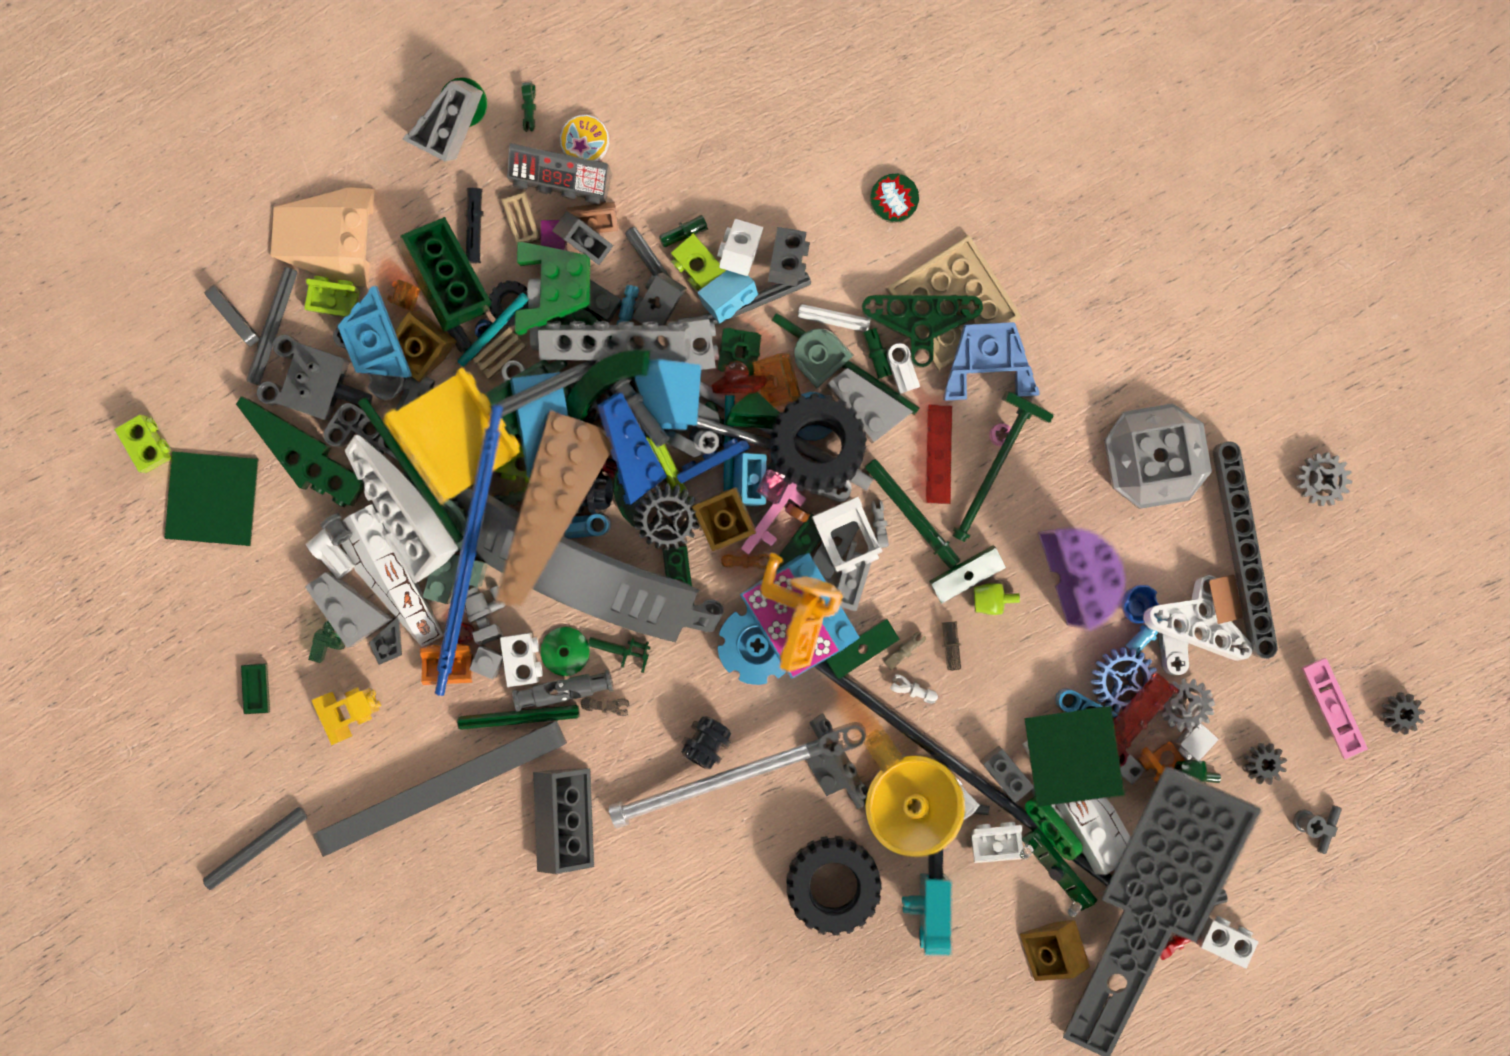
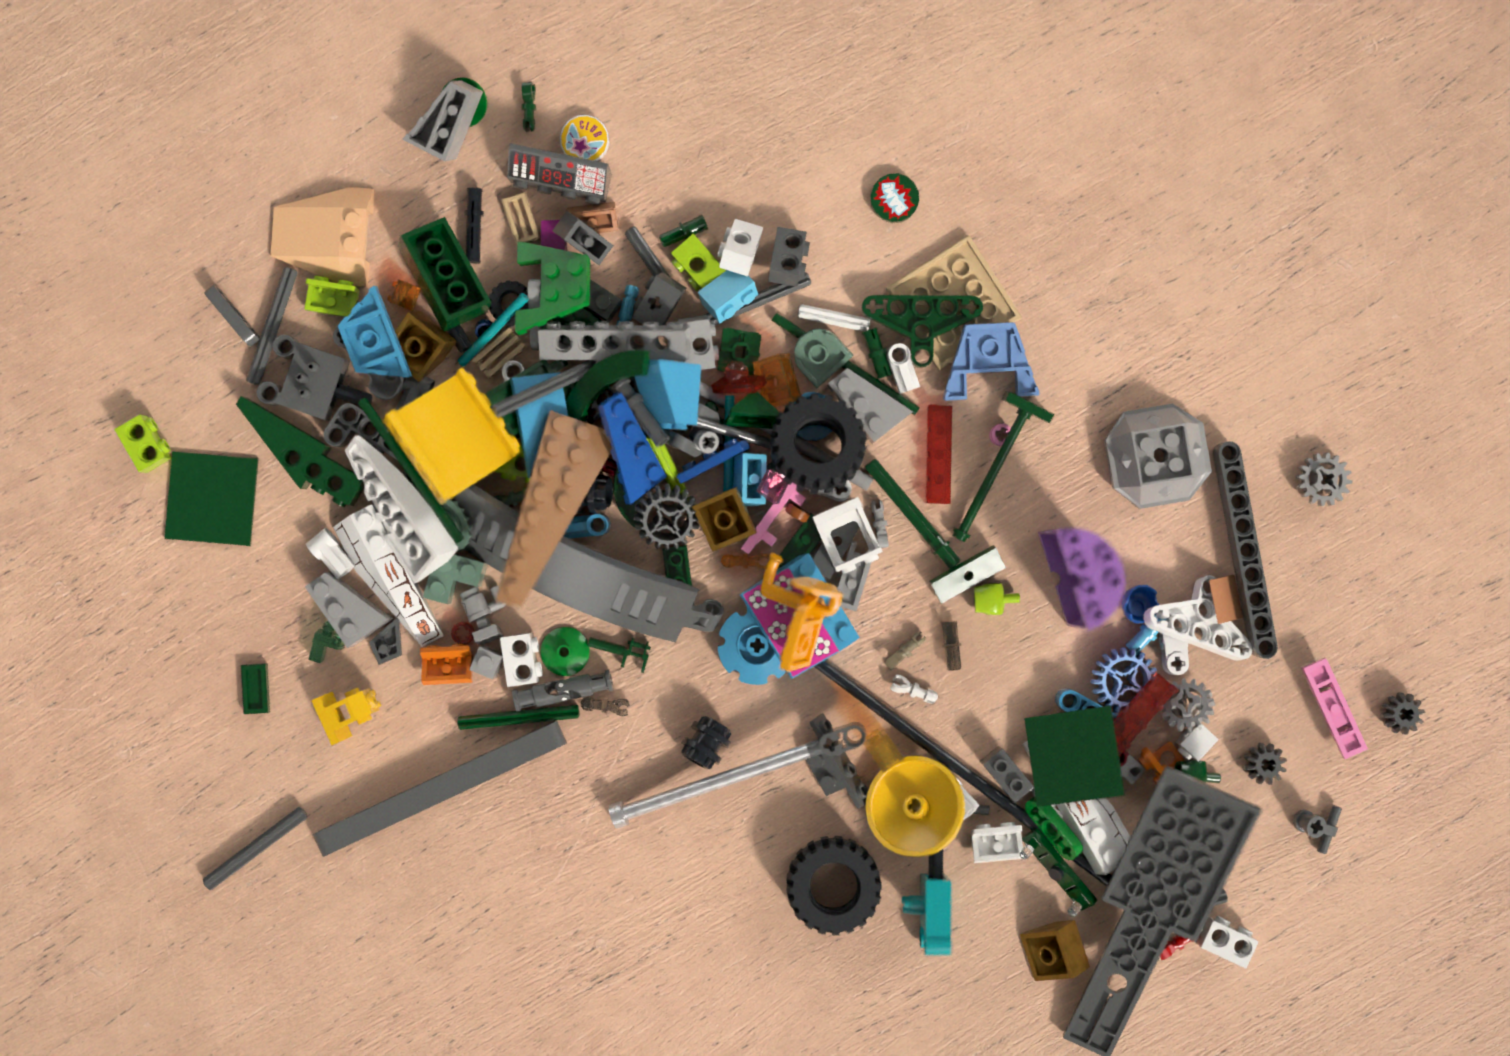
dark grey bush [320,513,353,546] -> none
blue axle [435,404,503,696] -> none
dark grey slope [533,768,594,874] -> none
dark green tile [825,618,900,679] -> none

